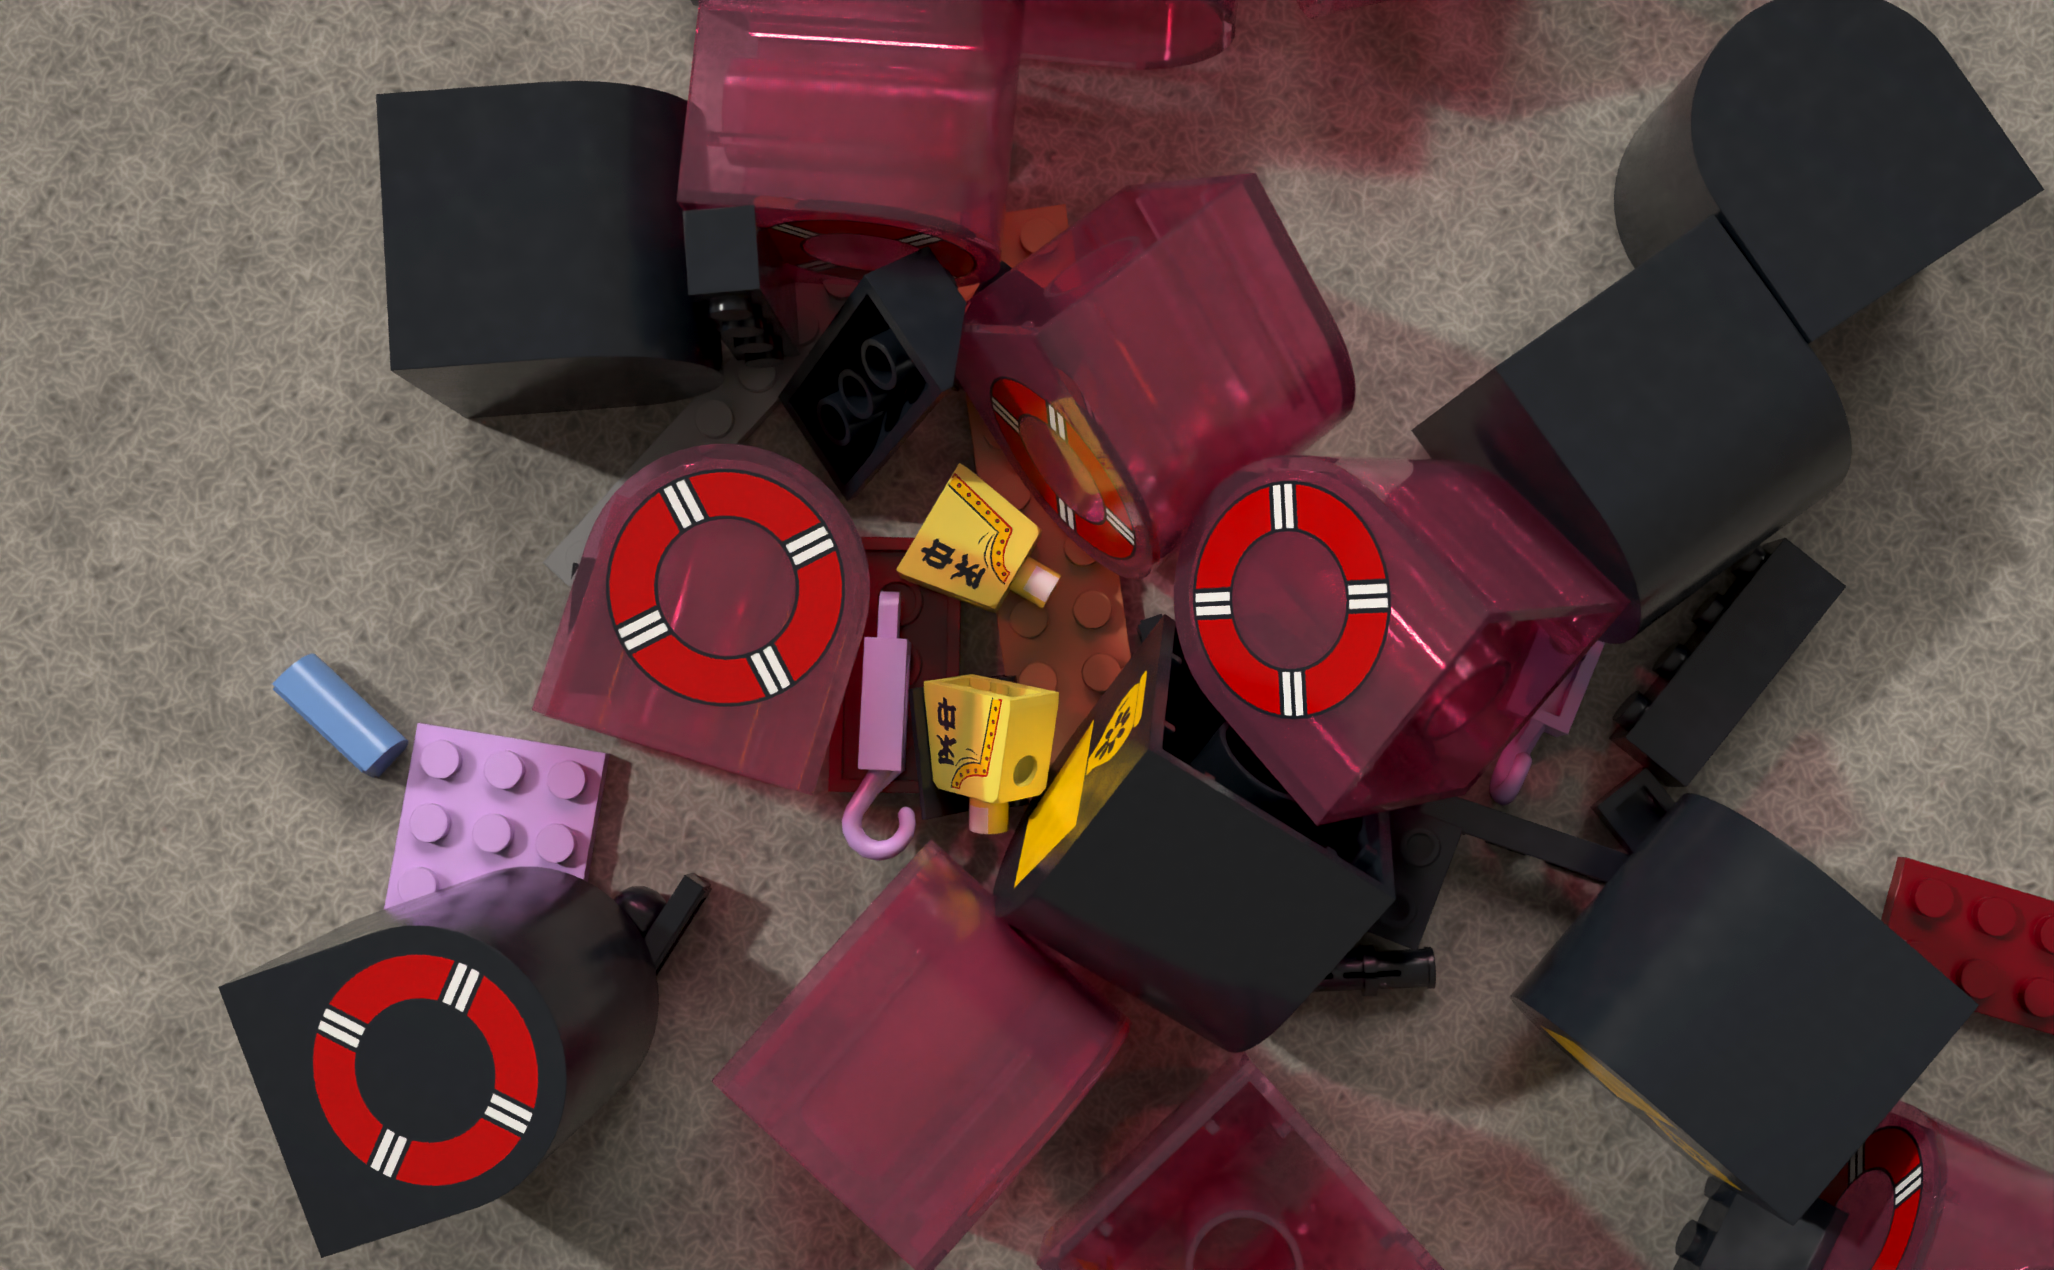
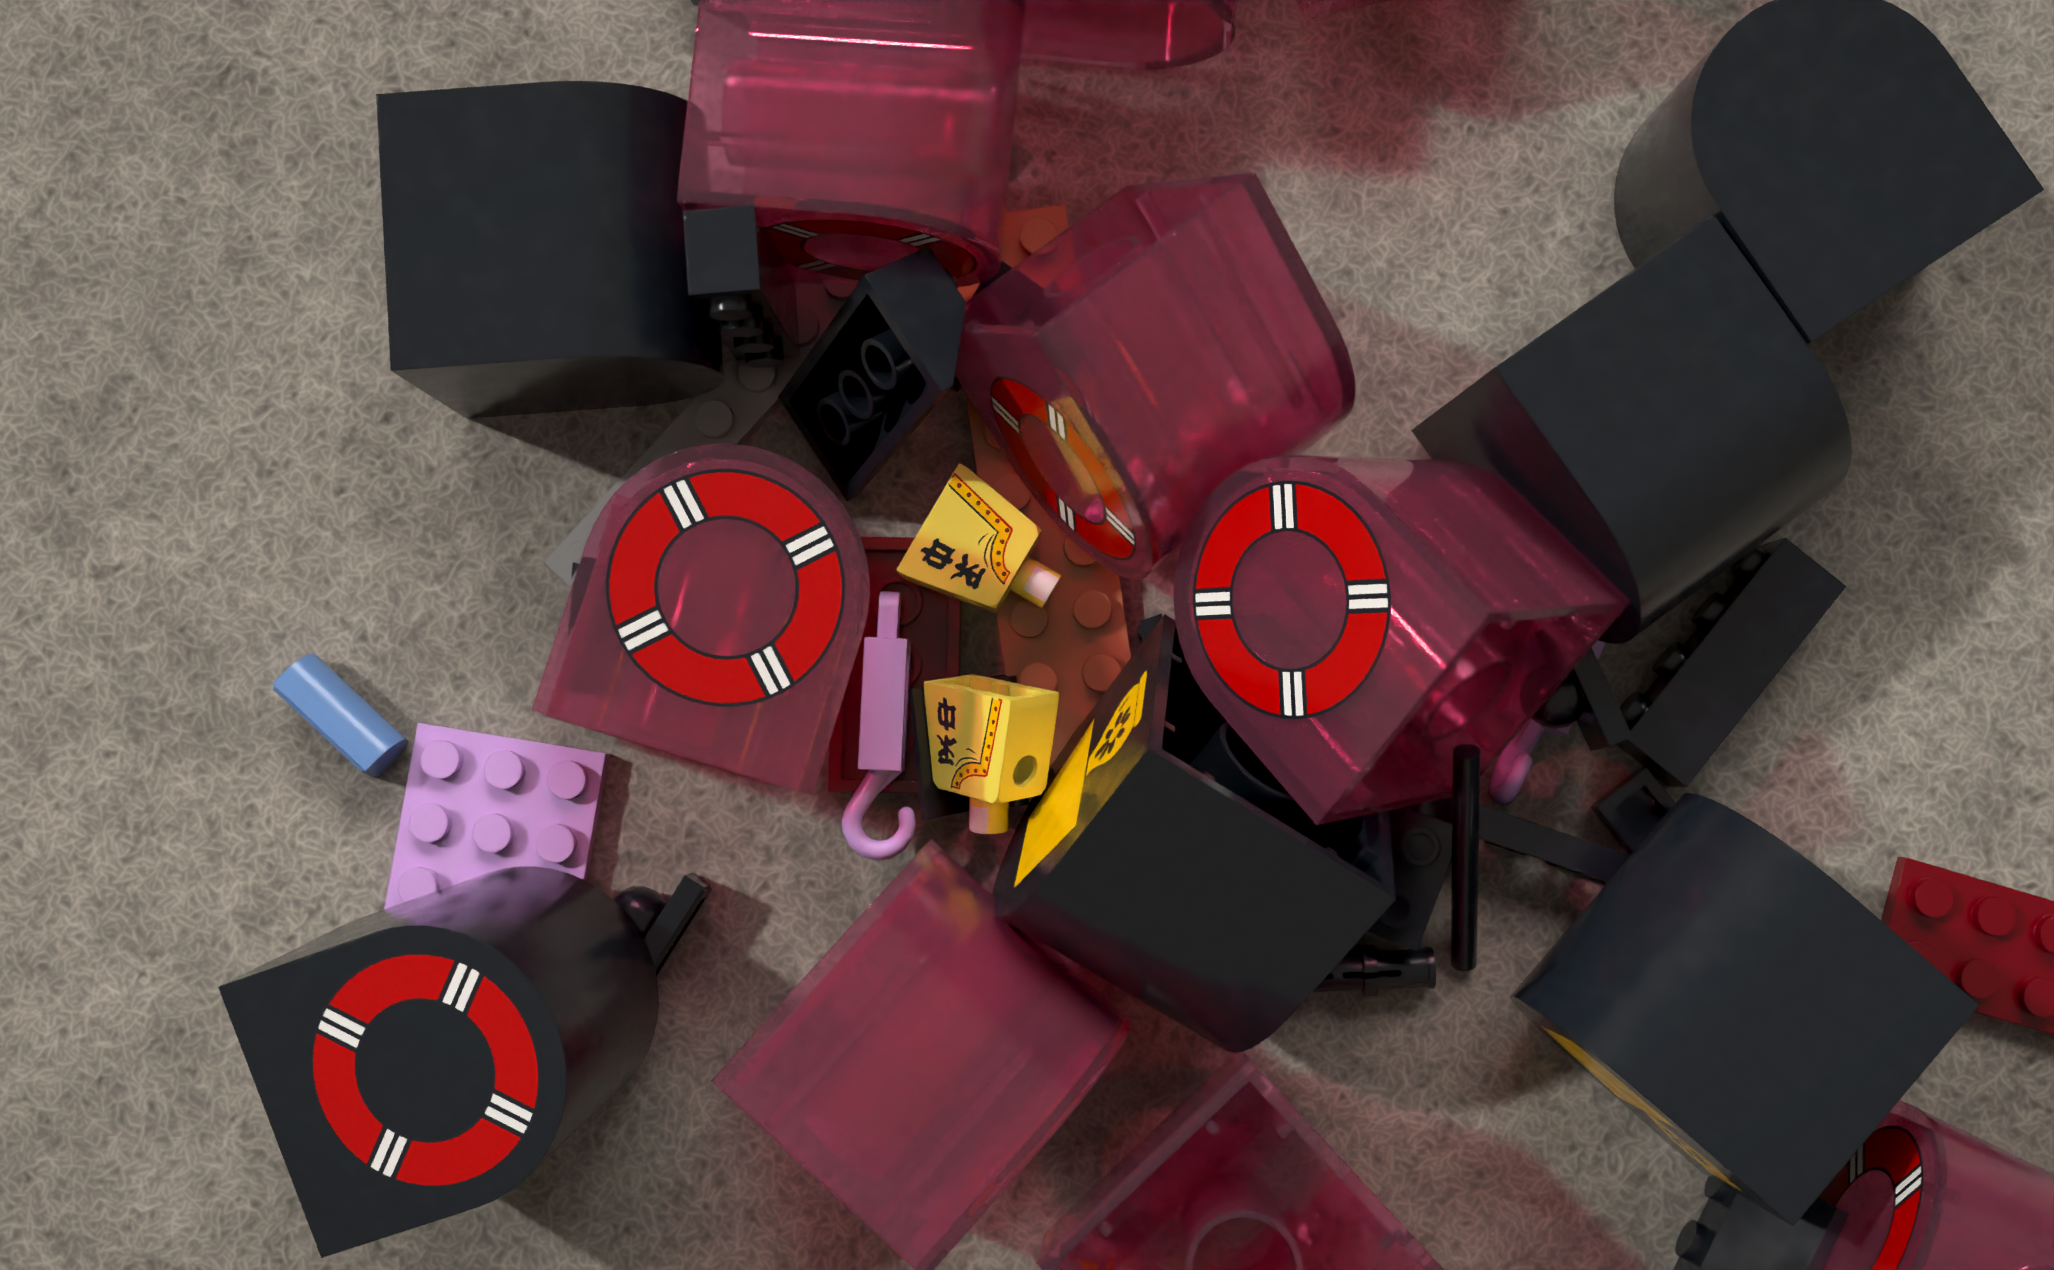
none -> black bar [1451,744,1481,971]
none -> black tile [1522,616,1631,751]

